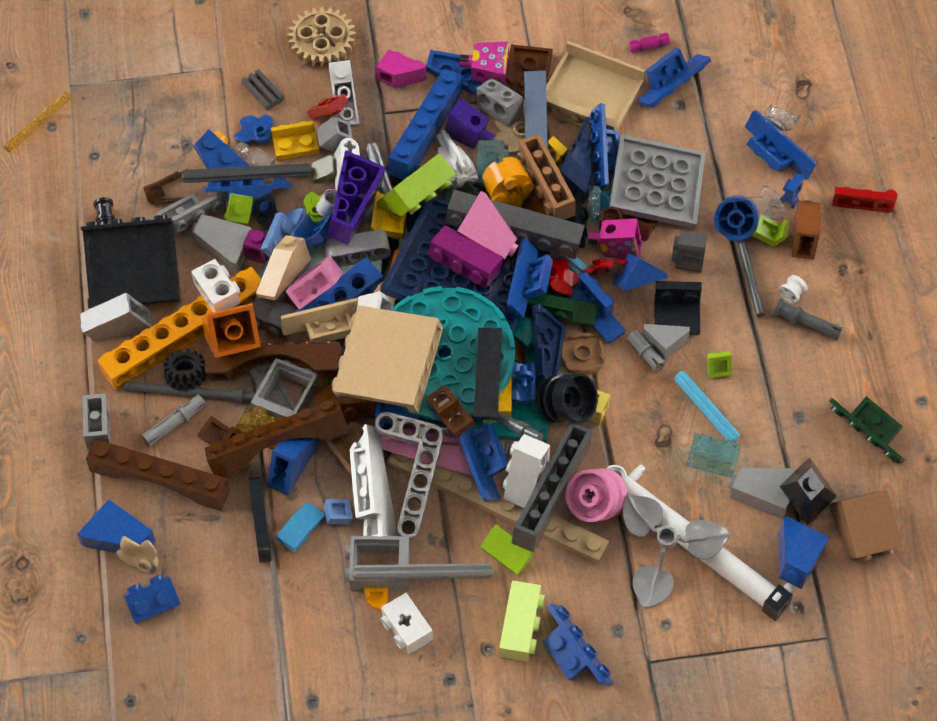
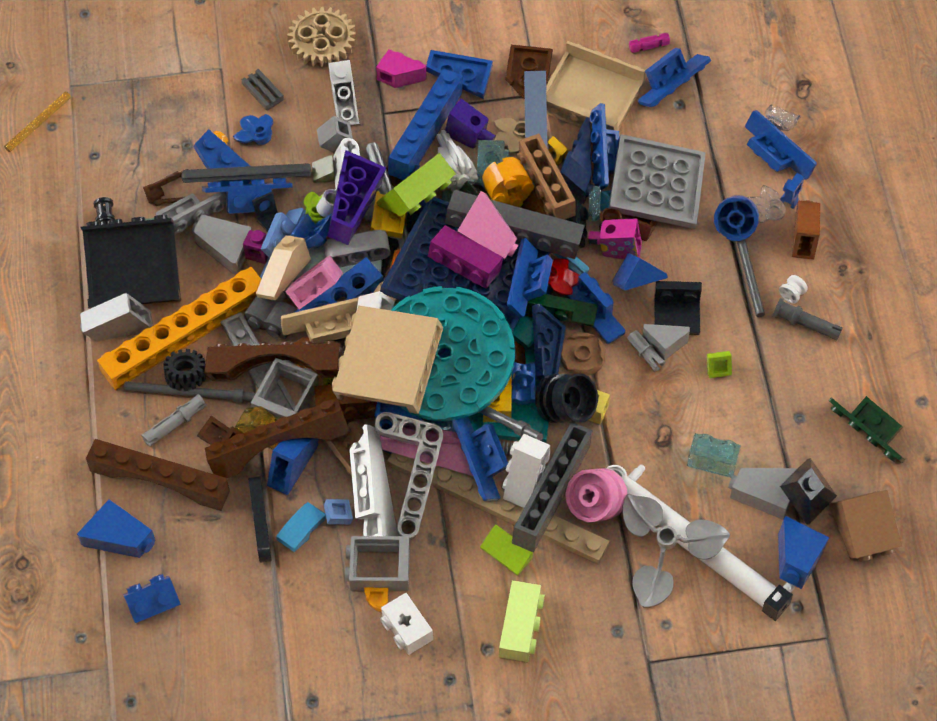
light grey brick [82,393,111,450] -> none
tan plate [116,536,159,574] -> none
white brick [191,259,240,312] -> none
orange slope [201,303,261,358] -> none
lime bracket [224,193,253,225] -> none
clear plate [236,142,275,166] -> none
yellow bracket [271,121,319,161] -> none
red plate [307,94,348,121] -> none
light grey axle [352,563,493,580] -> none
reddish brown slope [426,384,475,438] -> none
dark pink torso [459,41,509,86] -> none
black tile [474,328,502,420] -> none
light grey brick [477,78,523,127] -> none
blue bracket [542,603,614,686] -> none
red plate [583,258,627,275] -> none
dark grey brick [671,231,707,272] -> none
medium azure axle [674,371,740,444] -> none
lime bracket [751,214,790,247] -> none
red plate [832,186,898,213] -> none

